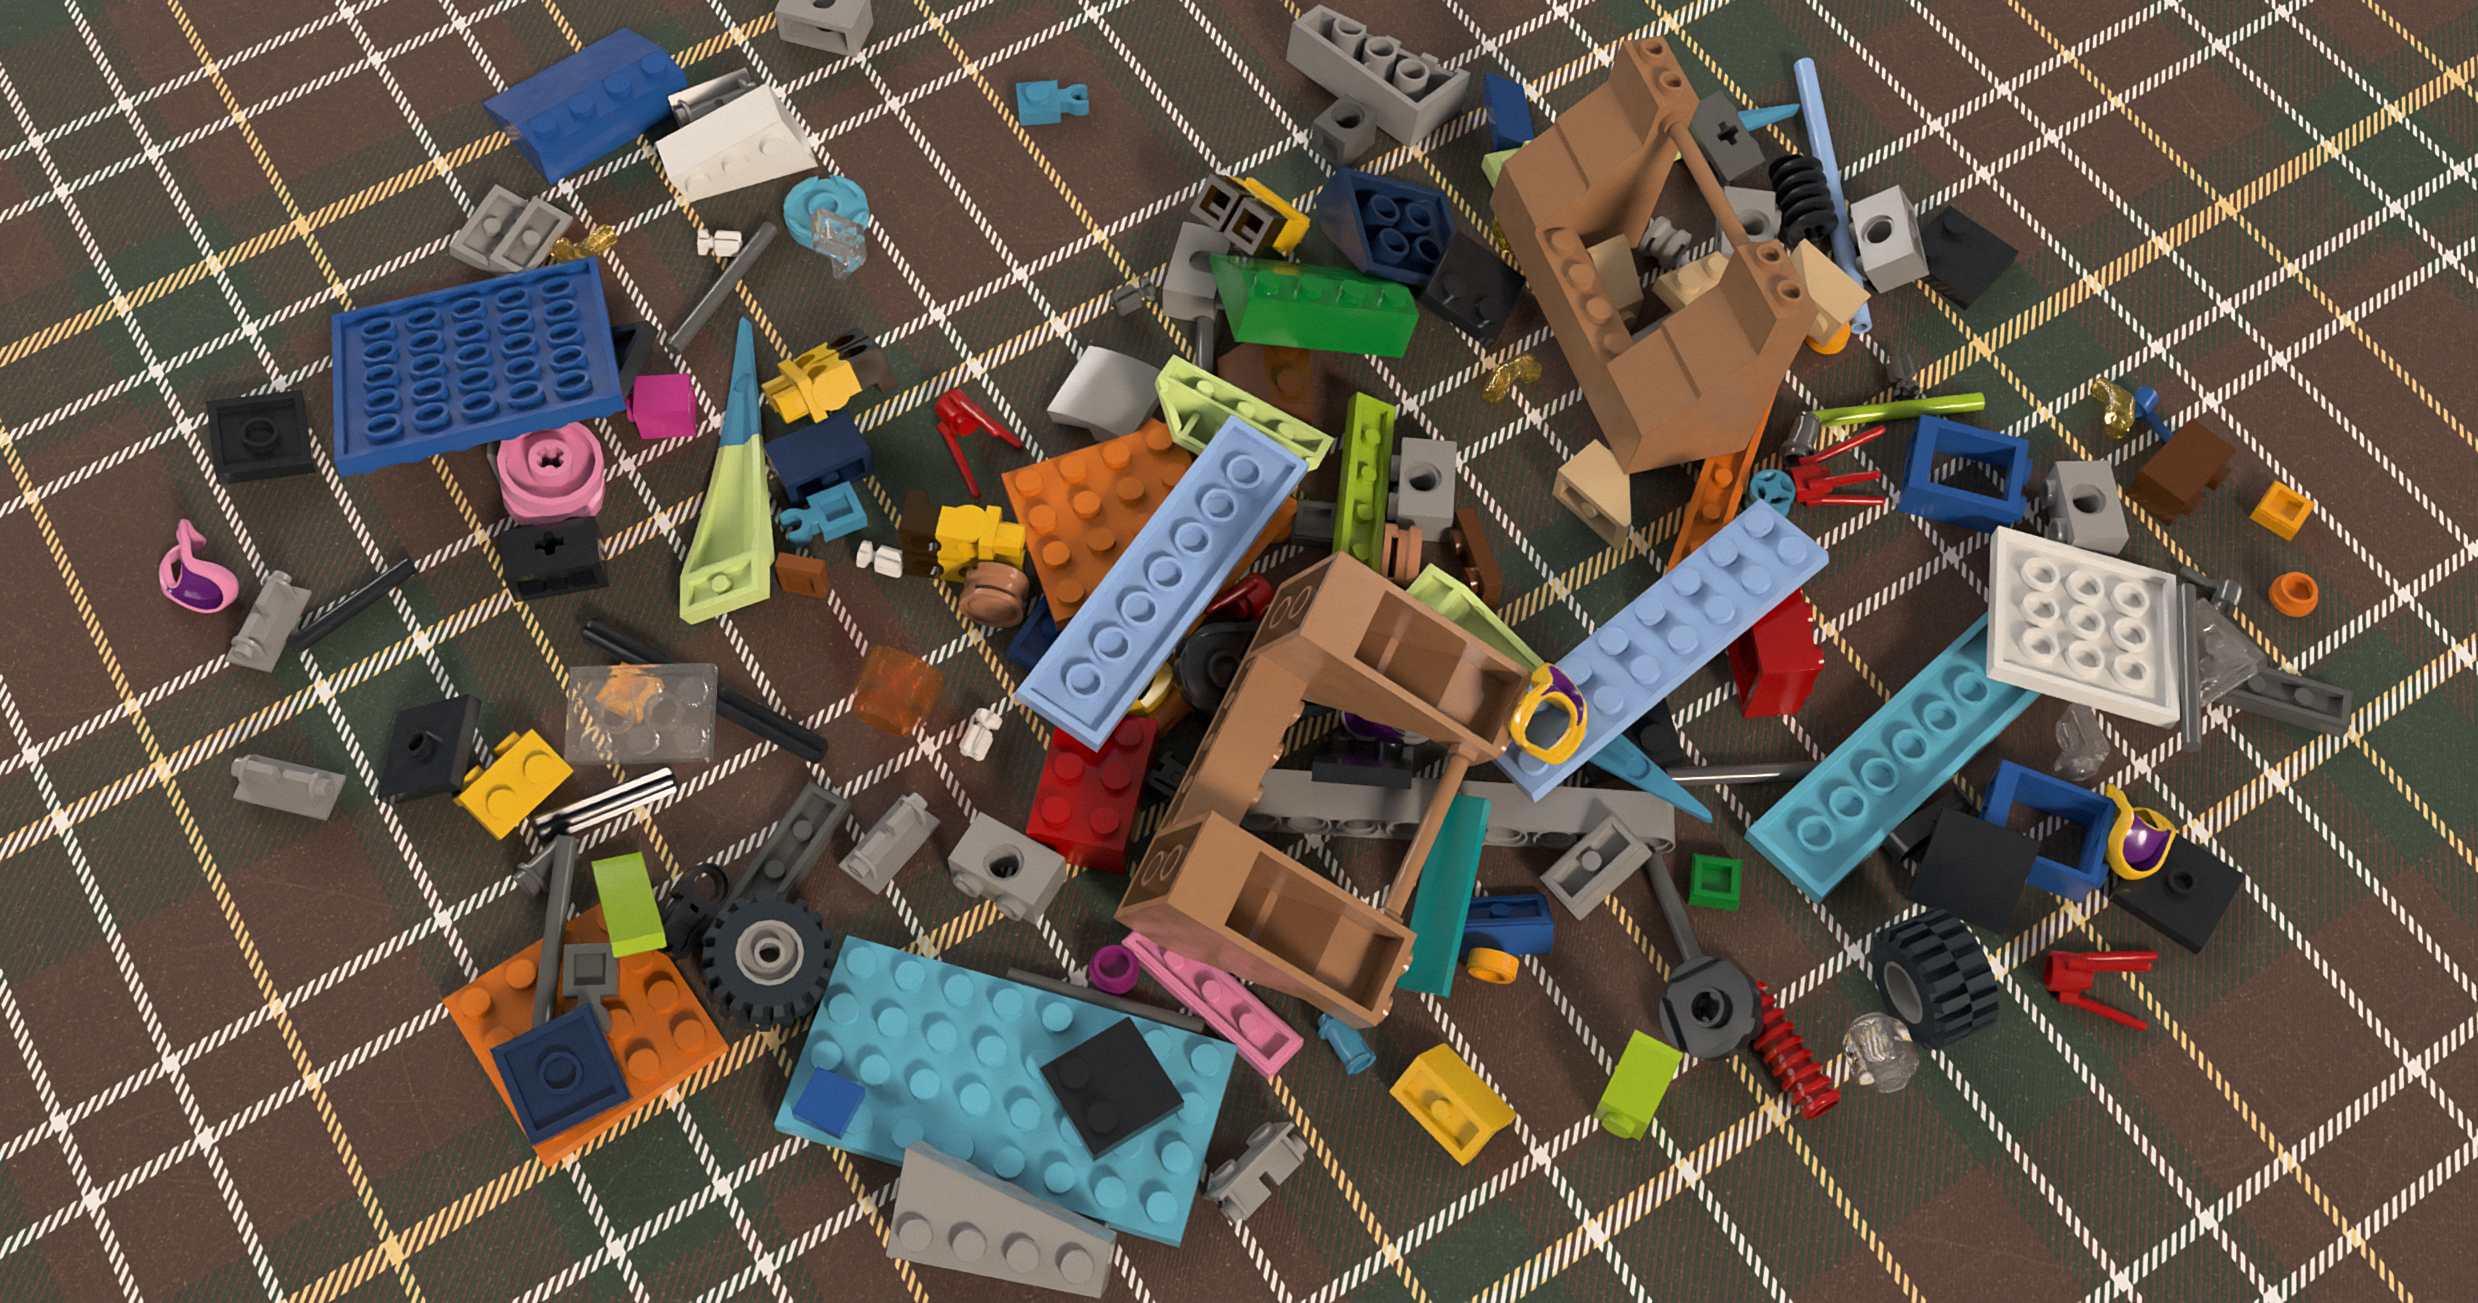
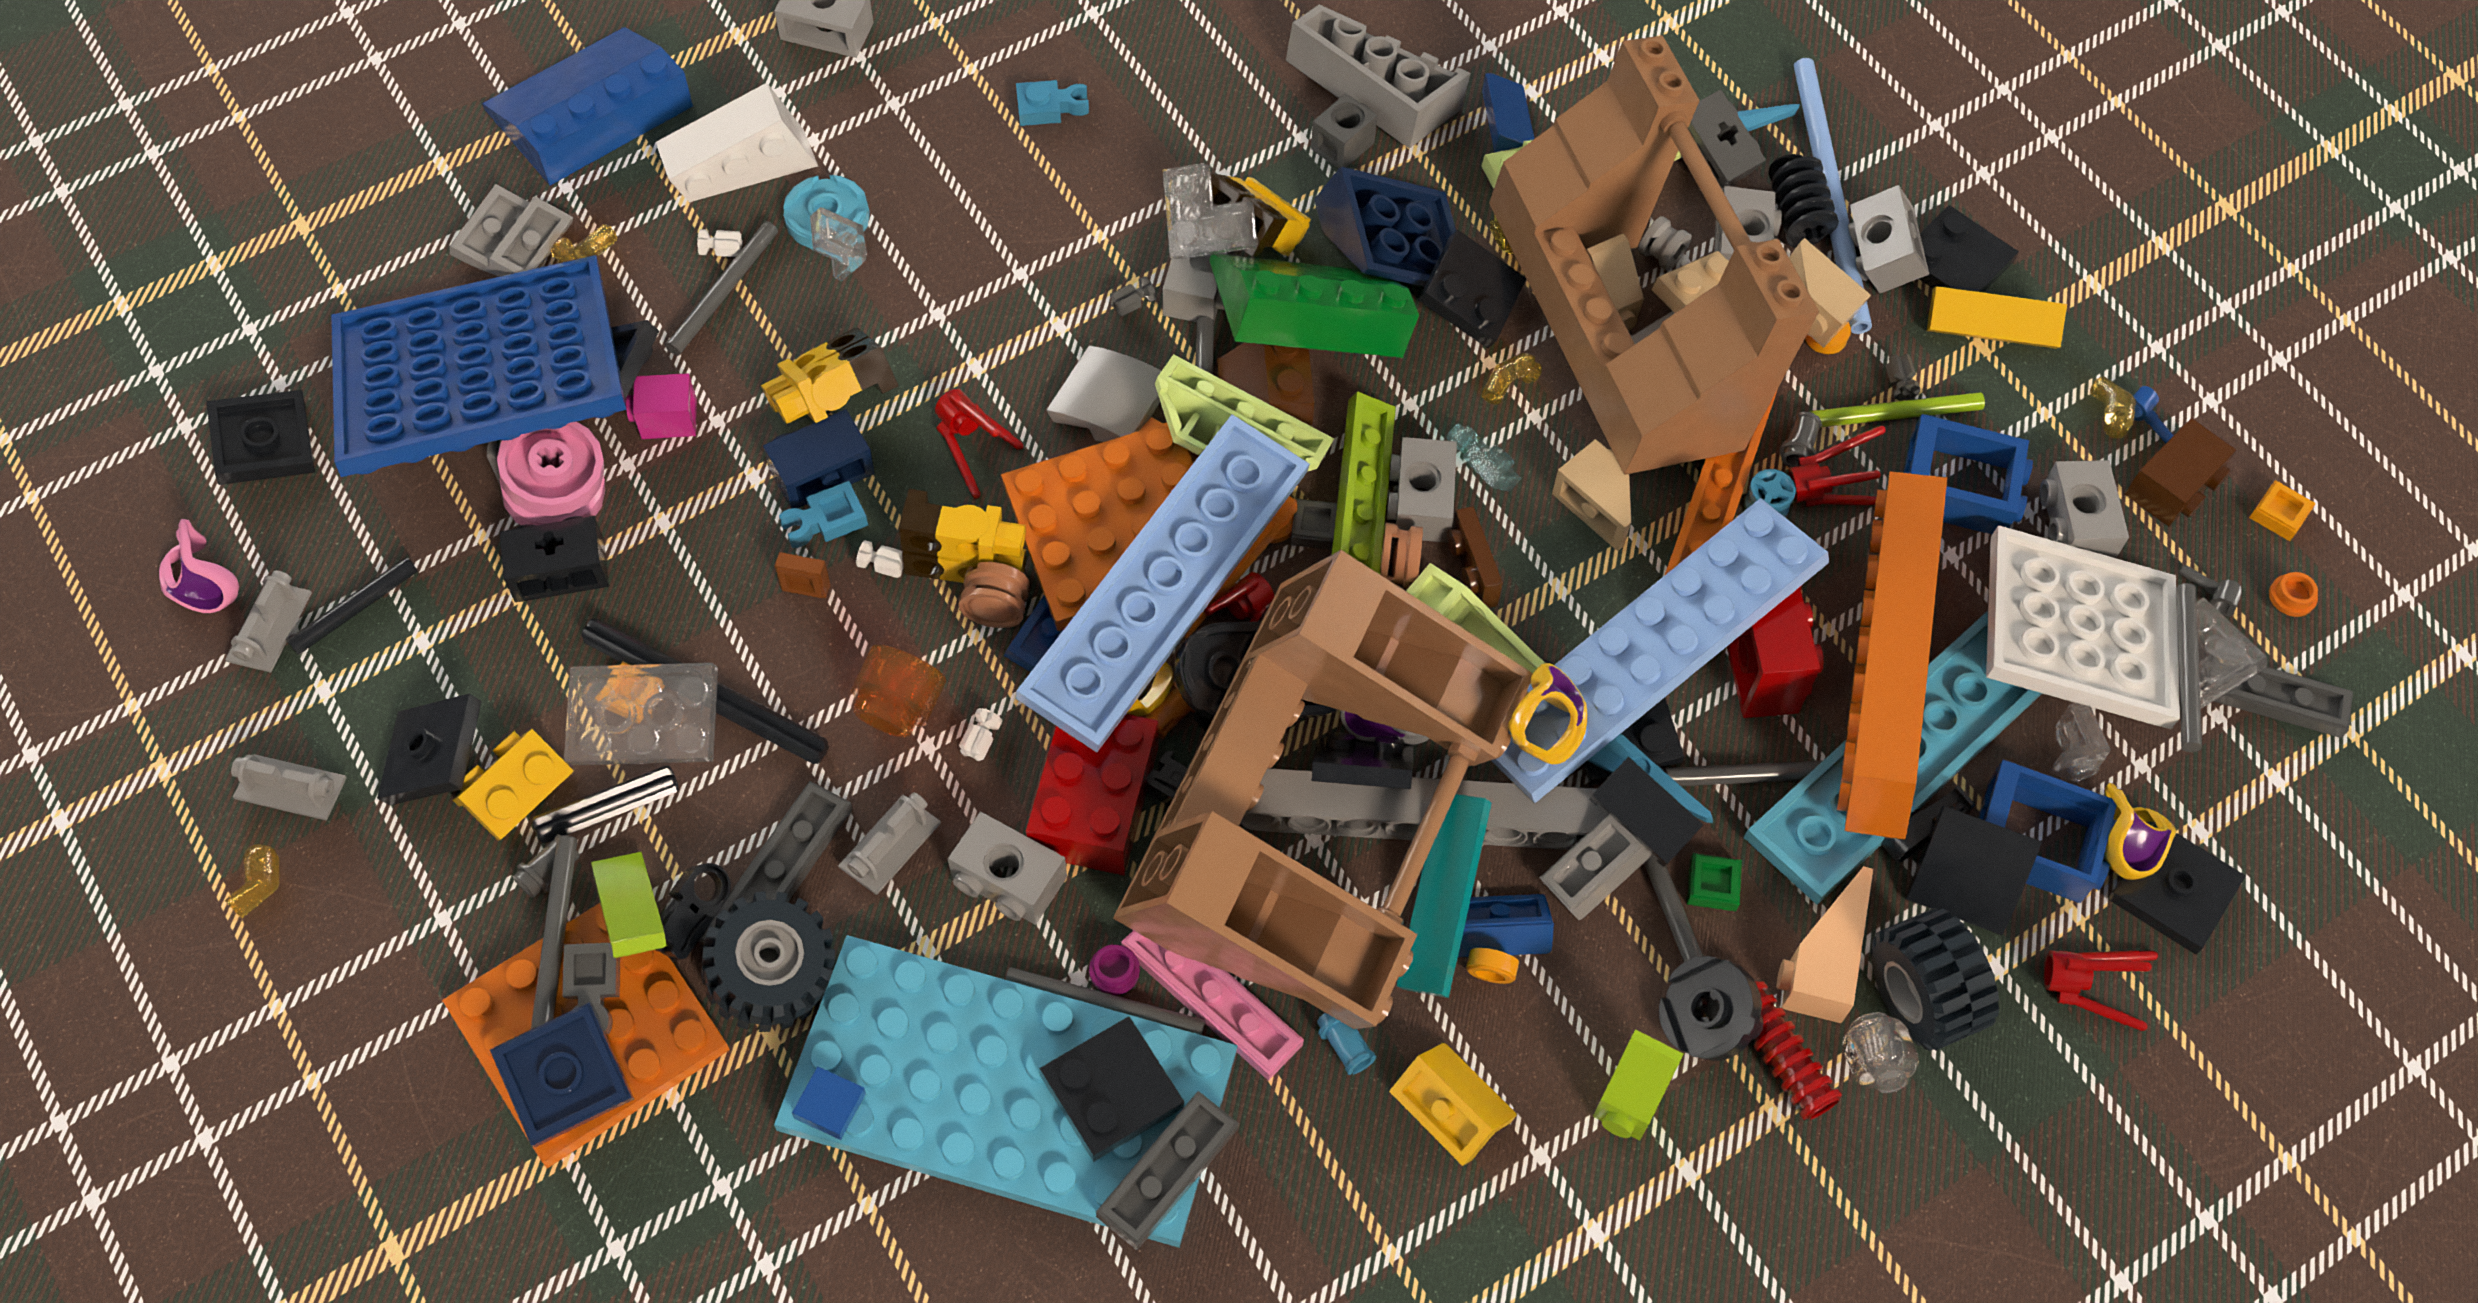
light grey hinge [667,68,757,129] -> none
yellowish green plate [680,316,775,625] -> none
light grey wedge [886,1139,1117,1299] -> none
light grey hinge [1203,1122,1308,1224] -> none
none -> clear yellow arm [224,844,279,919]
none -> dark grey tile [1096,1091,1239,1250]
none -> clear plate [1163,163,1257,259]
none -> clear light blue plate [1446,423,1522,492]
none -> black hinge [1589,756,1704,867]
none -> light nougat slope [1776,866,1873,1023]
none -> orange brick [1837,471,1947,840]
none -> yellow tile [1926,286,2067,349]

